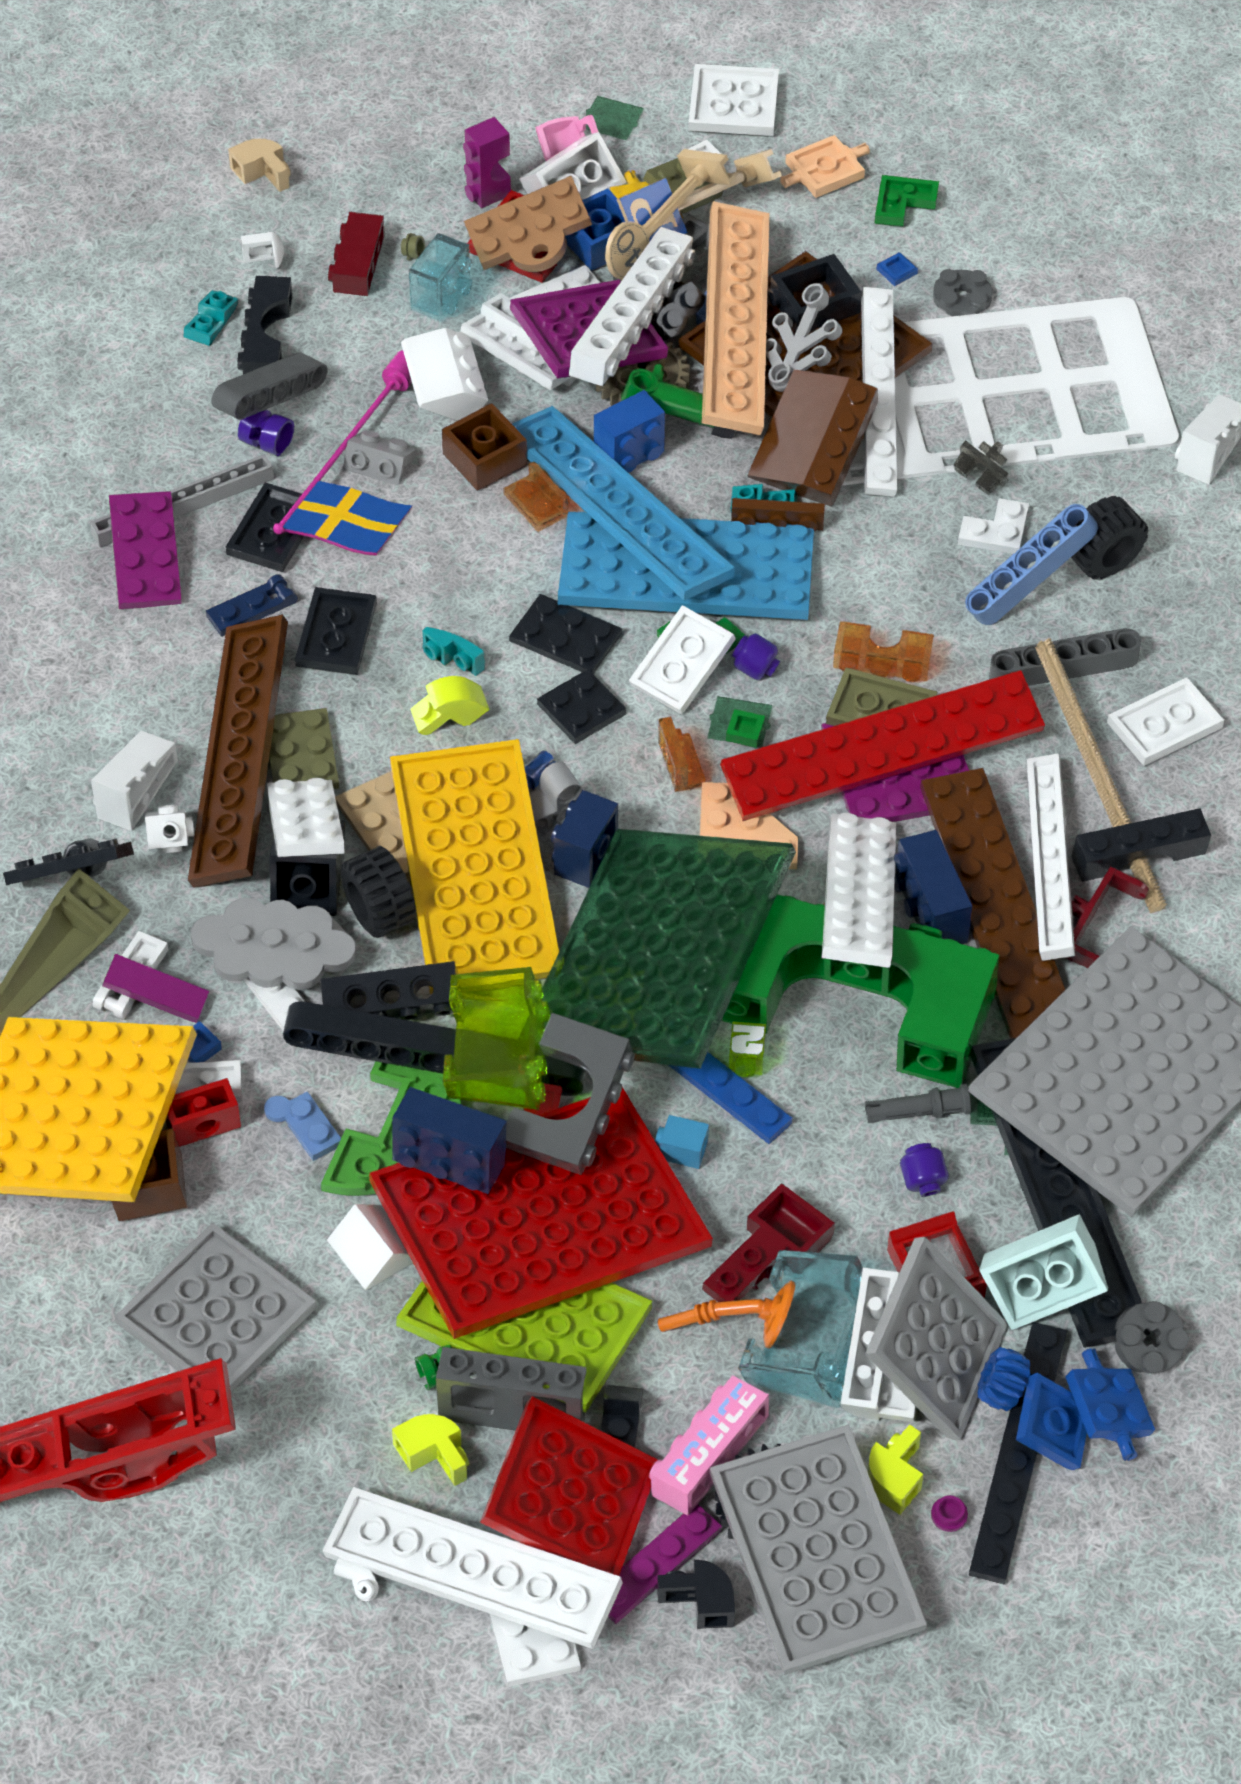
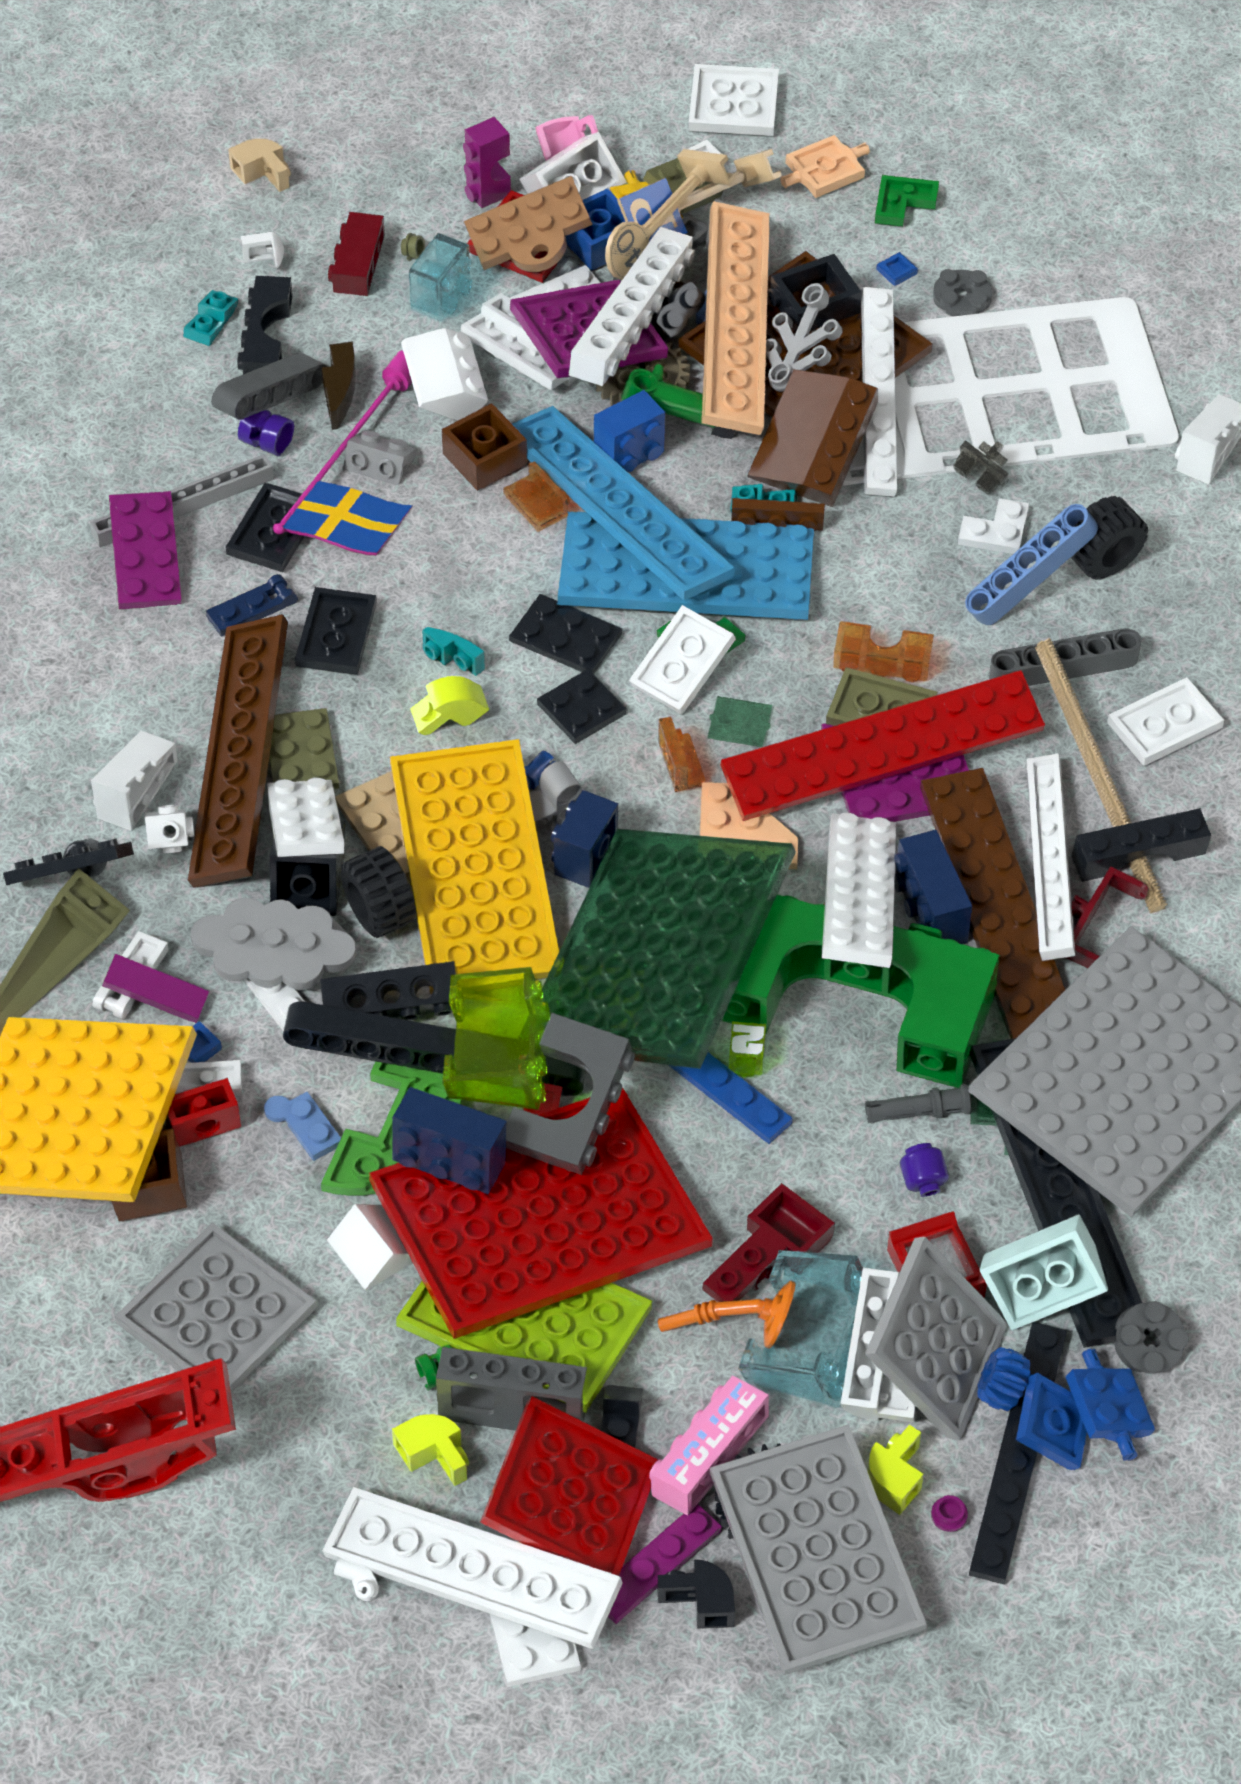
clear green piece [585,96,643,140] -> none
dark azure brick [655,1115,709,1169] -> none
green plate [726,709,765,748] -> none
dark purple head [732,633,781,680] -> none
none -> dark brown slope [322,341,356,430]

